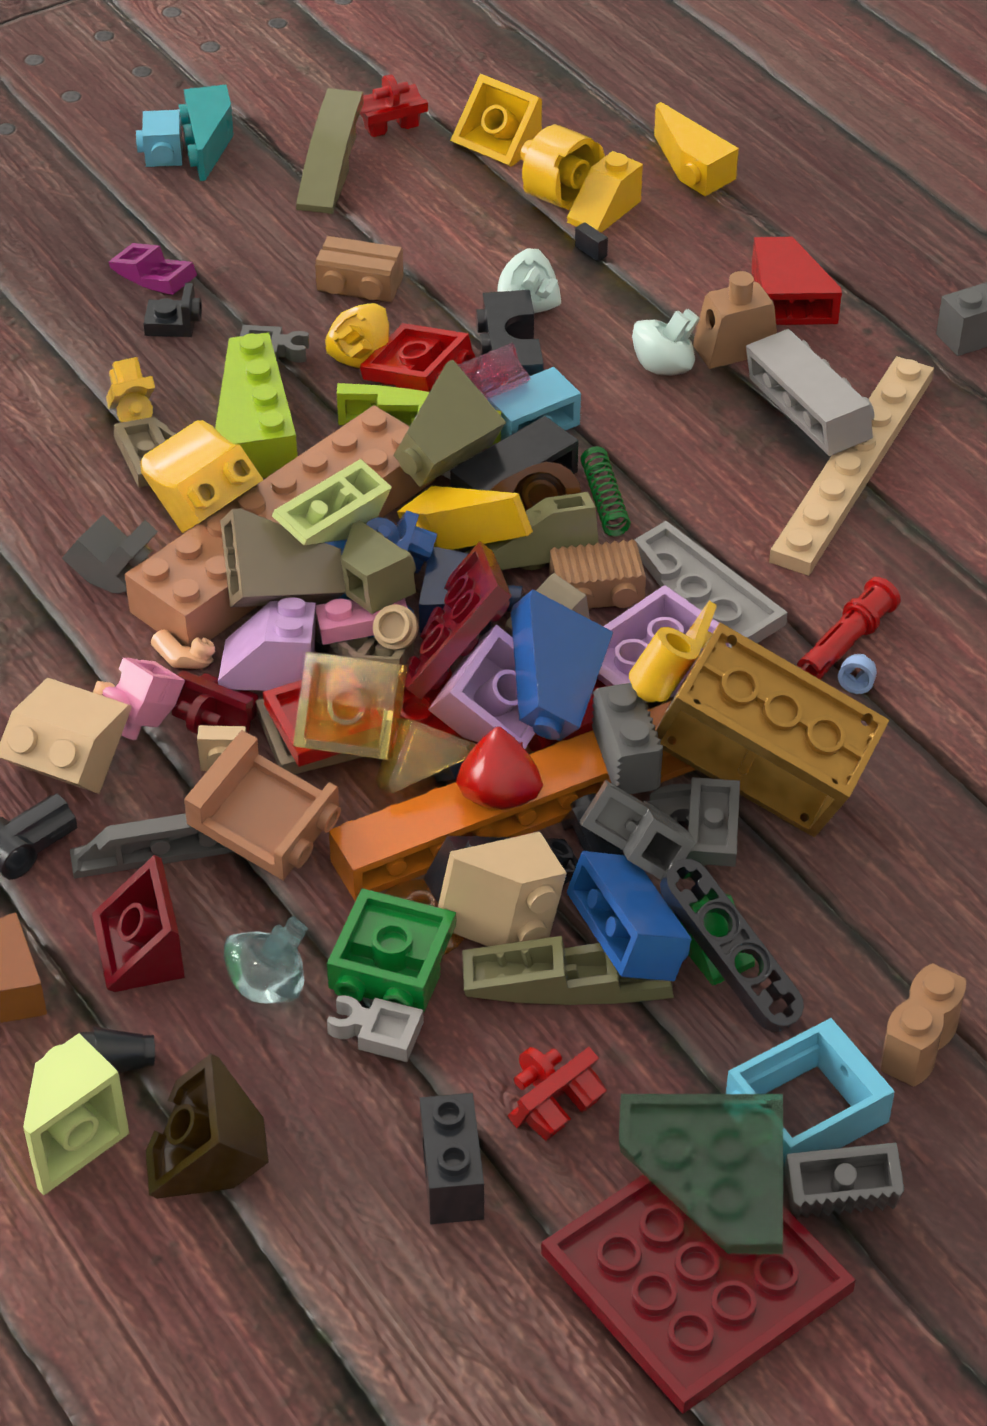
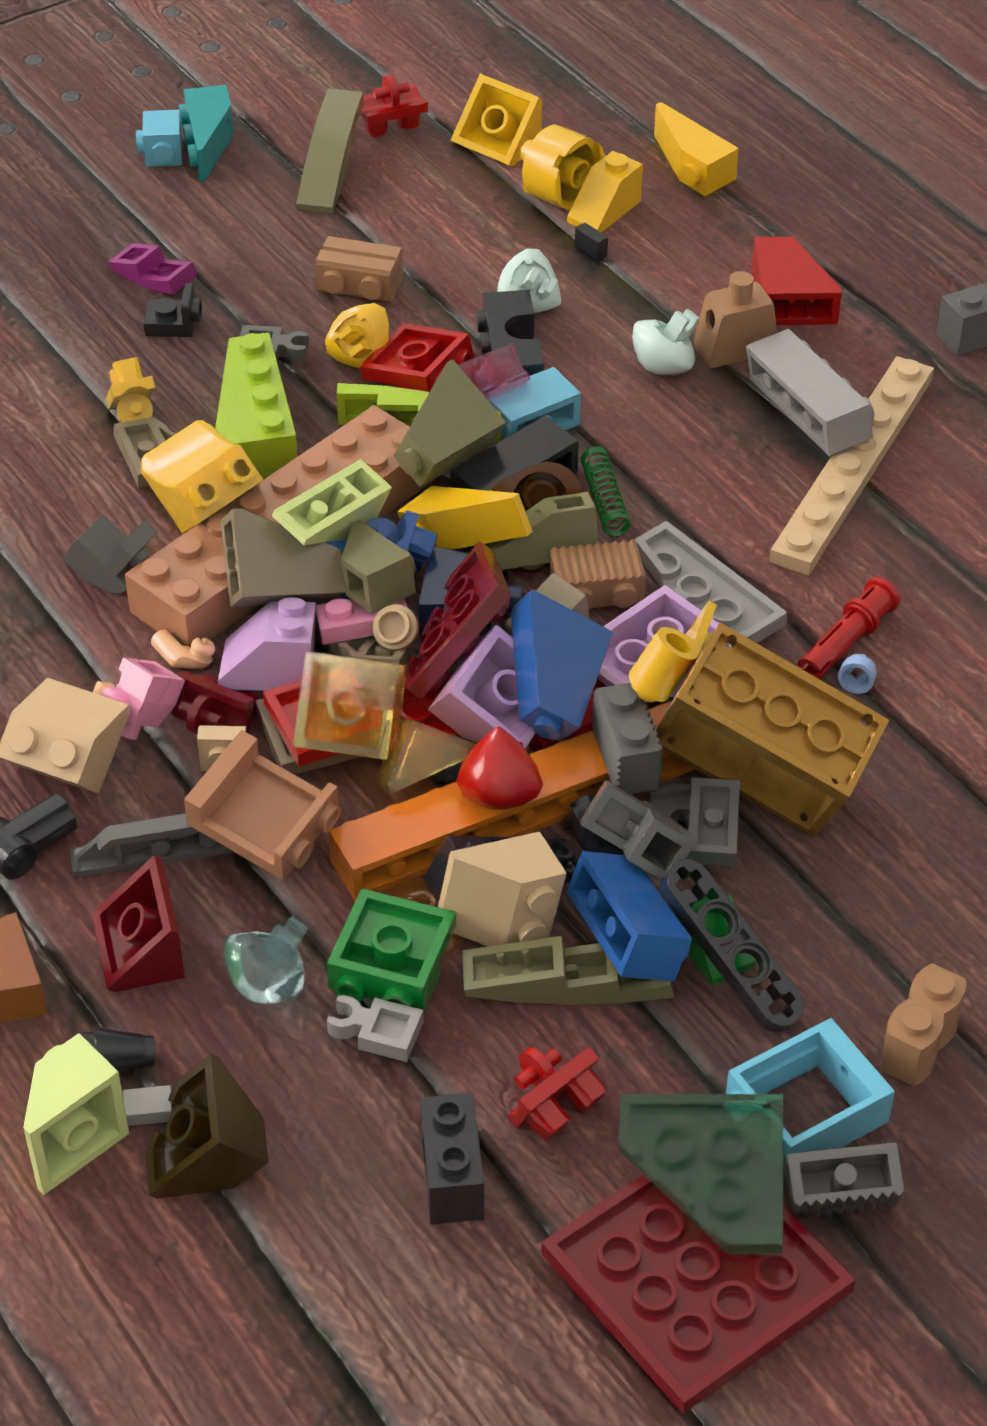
none -> light grey piece [123,1085,173,1126]

